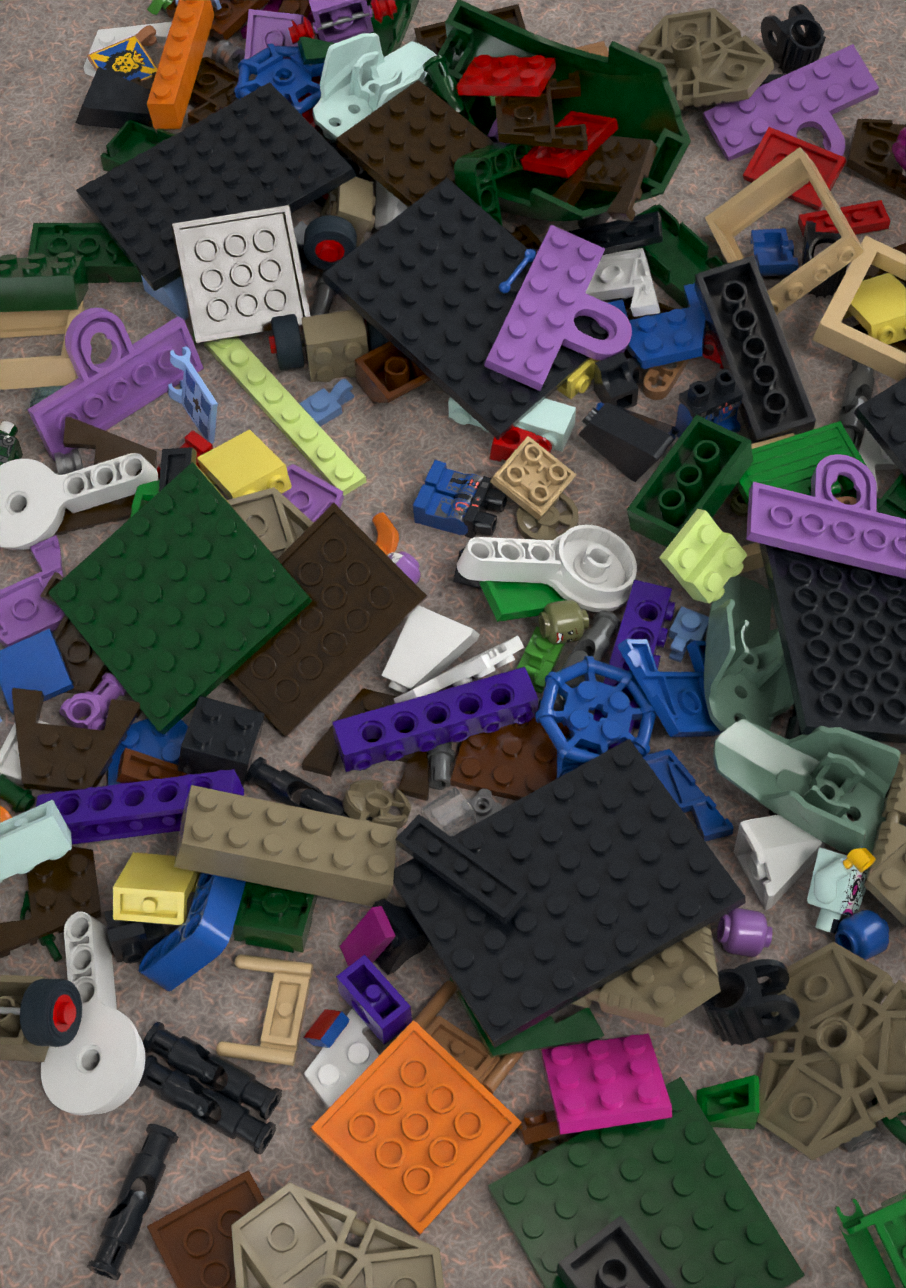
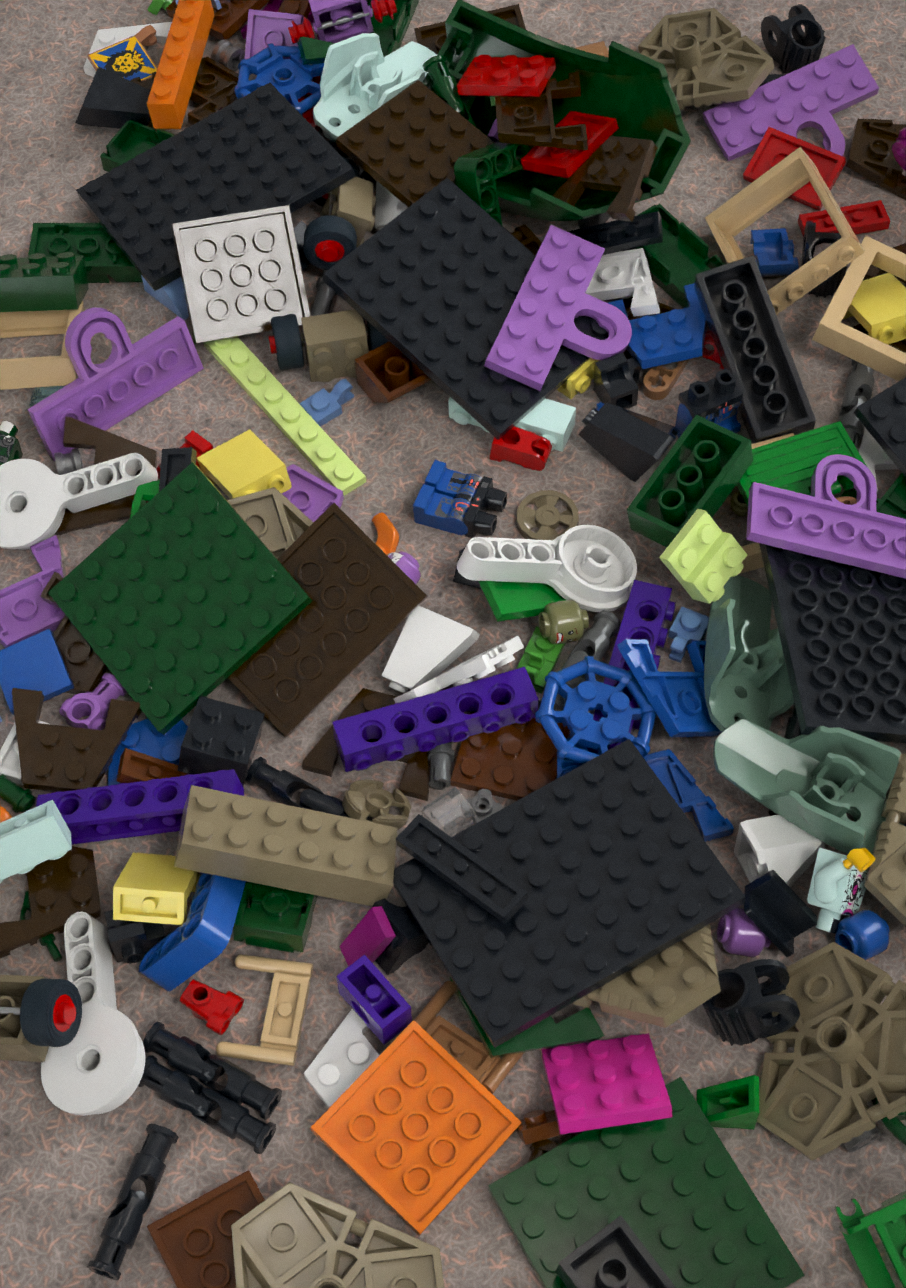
light blue flag [168,346,218,444] -> none
tile [303,1009,350,1048] -> none
tan tile [490,436,577,521] -> none
blue hinge [499,249,536,293] -> none
none -> red plate [180,979,244,1035]
none -> black panel [744,870,817,958]

